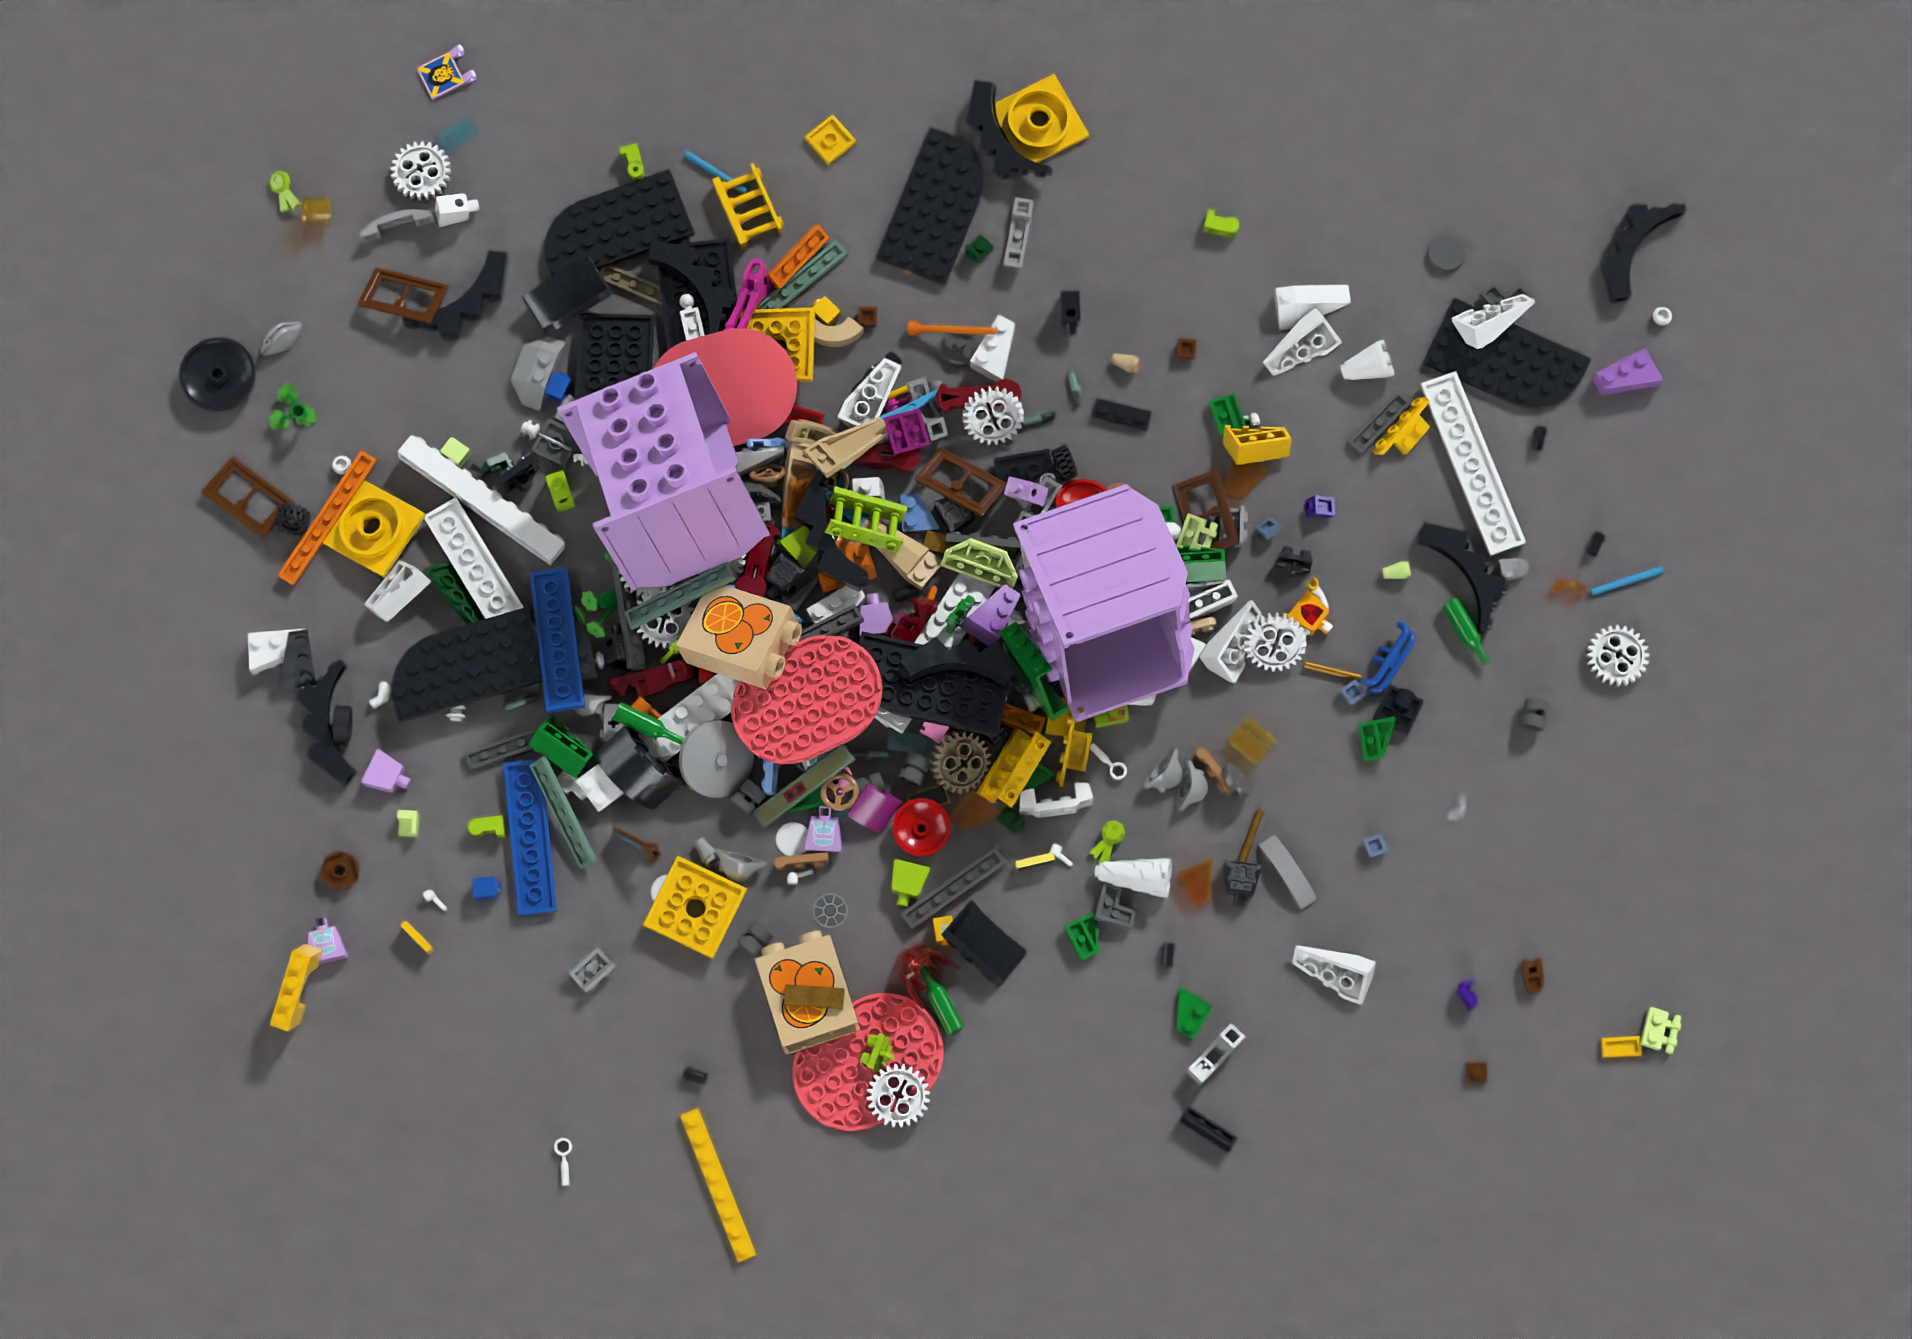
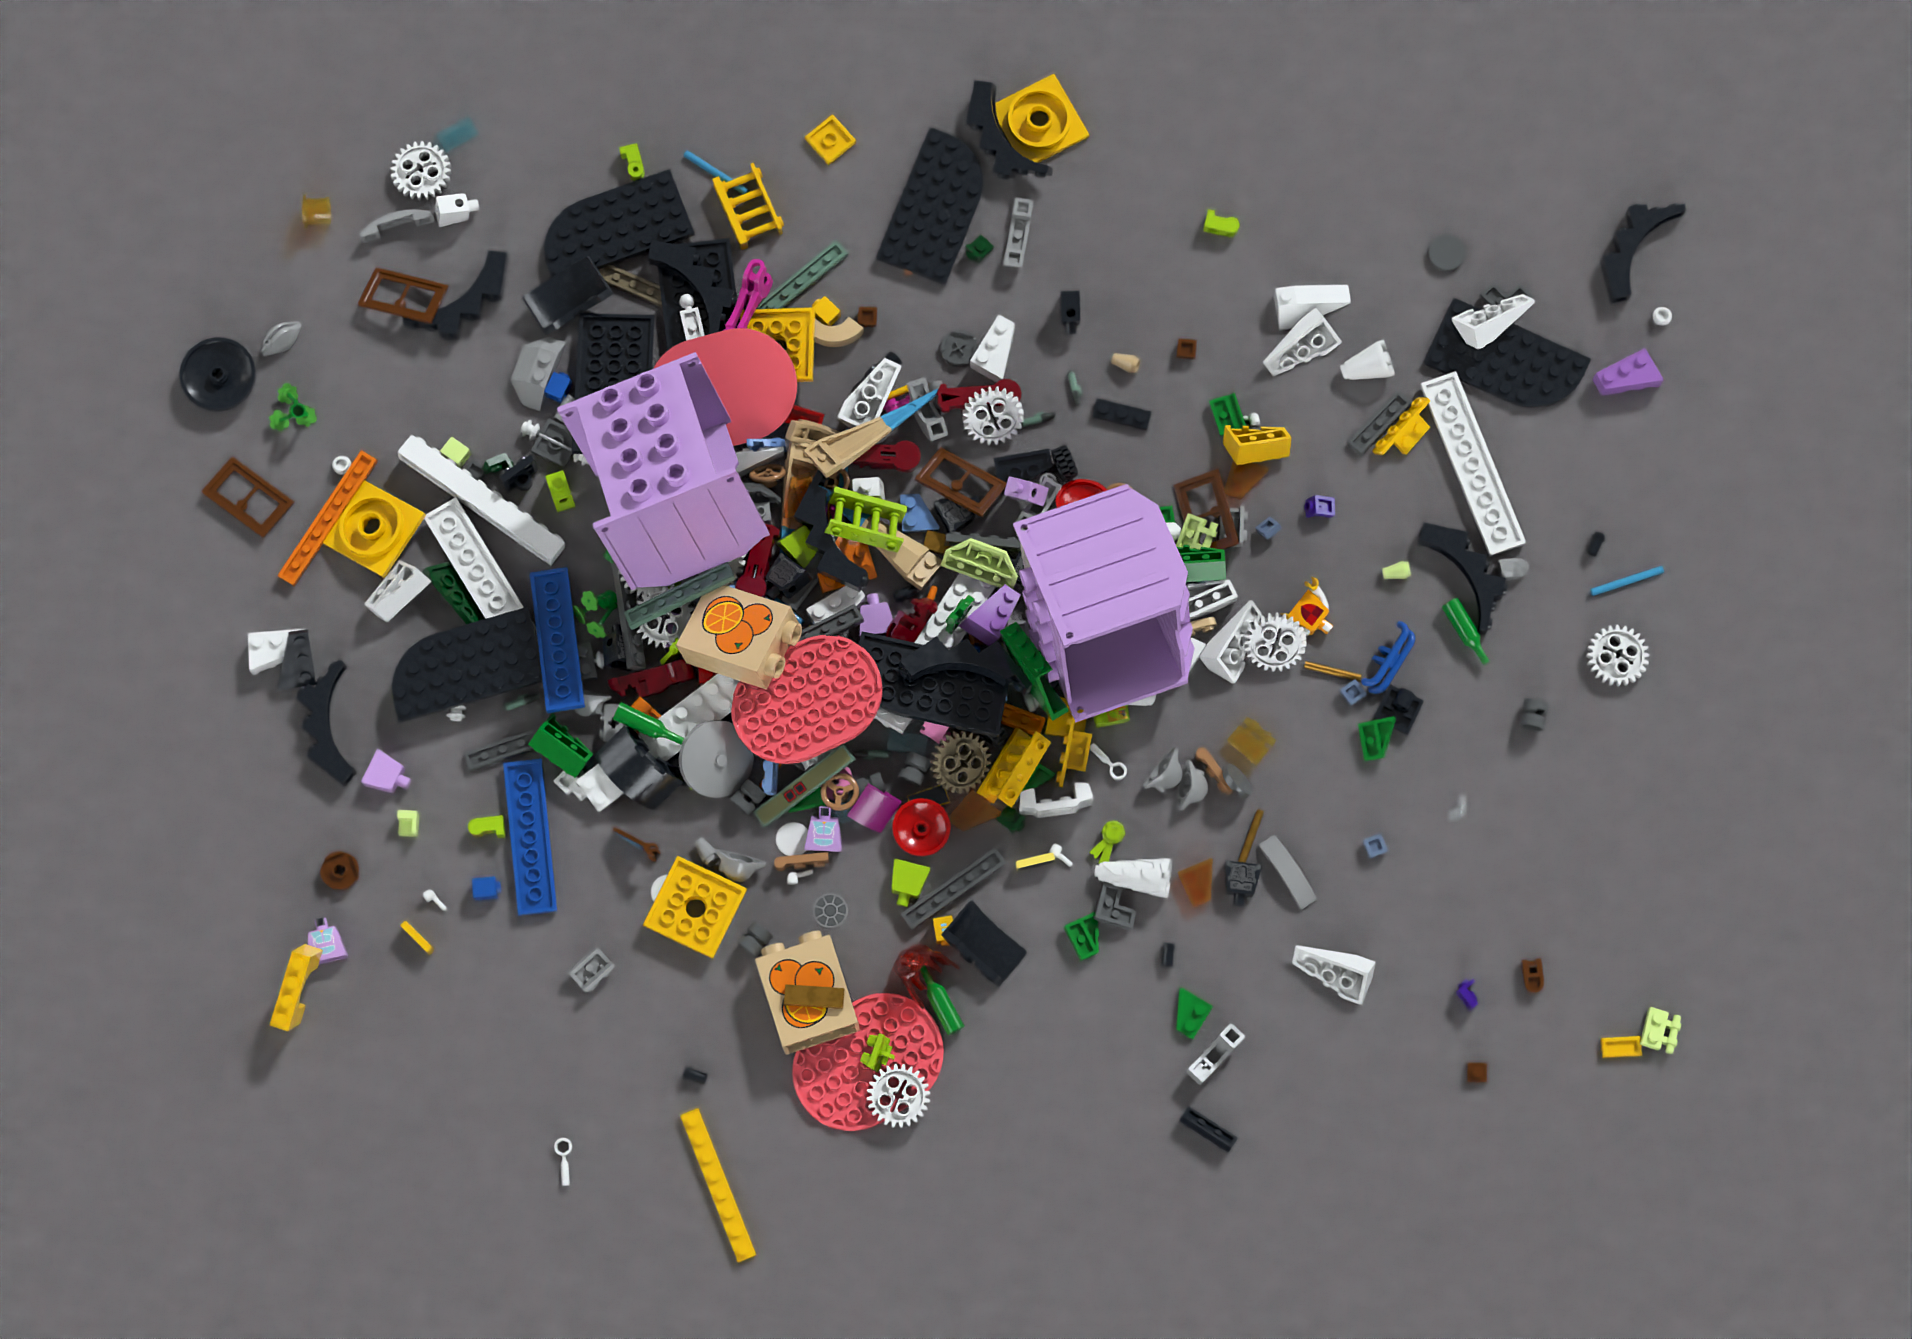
lime piece [269,170,301,212] -> none
black tyre [274,503,311,535] -> none
black tyre [333,705,353,743] -> none
white arm [369,681,391,709] -> none
flag [417,45,477,100] -> none
sand green tile [529,756,597,869] -> none
orange plate [766,224,830,289] -> none
magenta slope [883,408,930,455] -> none
orange piece [907,321,996,336] -> none
black hips [1276,546,1313,578] -> none
black pin [1531,426,1548,451] -> none
clear orange piece [1551,579,1587,597] -> none

